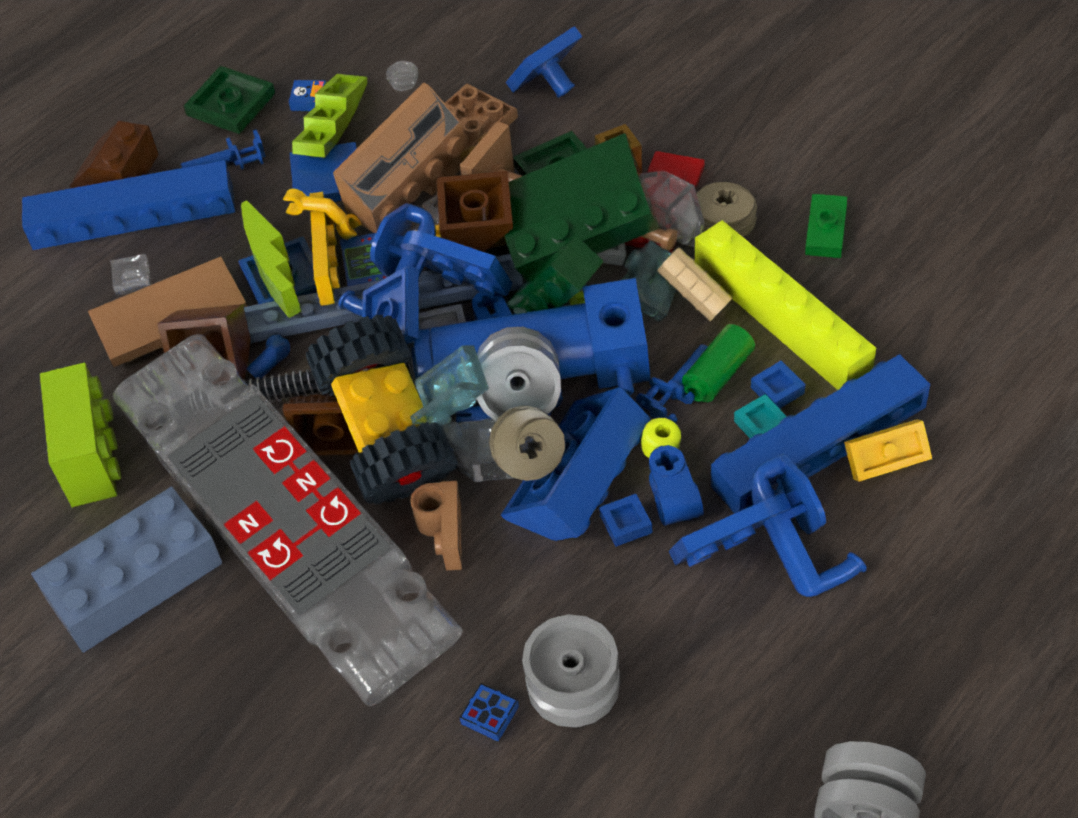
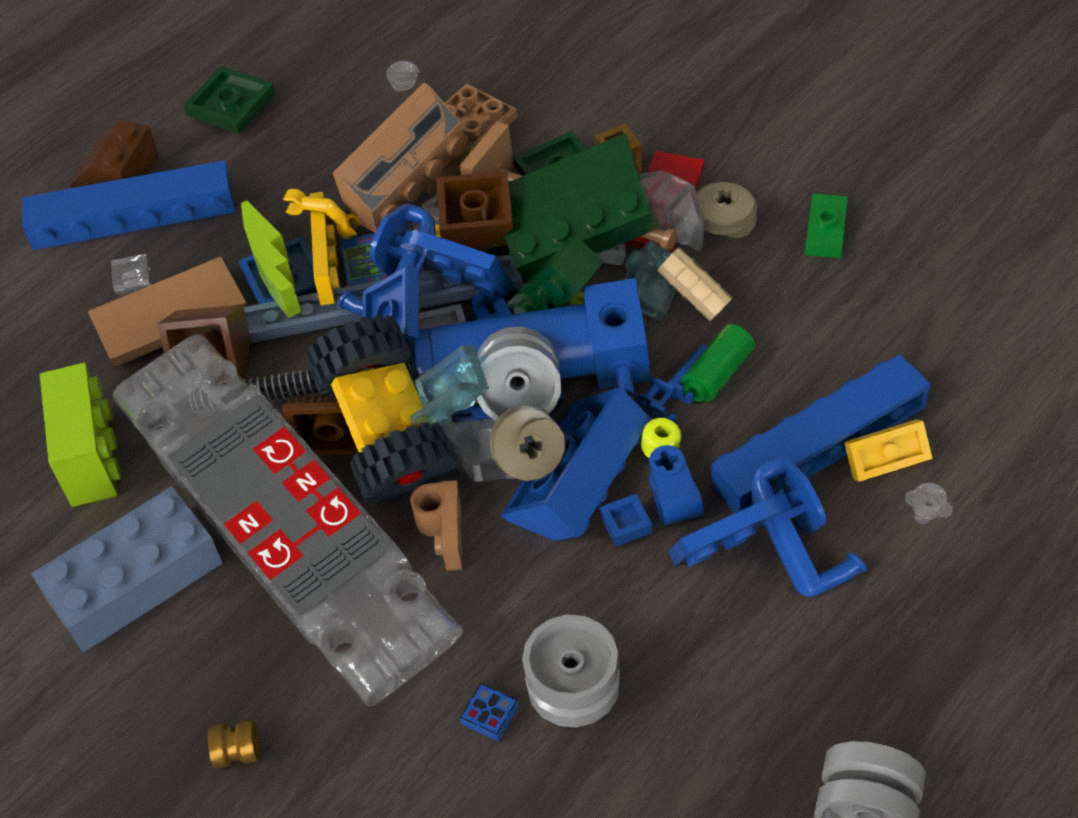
blue piece [181,129,266,170] -> none
blue arm [247,334,290,379] -> none
blue tile [289,80,326,111] -> none
blue tile [290,142,357,203] -> none
lime slope [292,74,368,158] -> none
blue tile [505,26,582,98] -> none
neon yellow brick [695,220,876,390] -> none
teal plate [734,394,787,438] -> none
blue plate [751,361,806,409] -> none
none -> pearl gold wheel [208,719,260,768]
none -> clear plate [905,483,953,524]

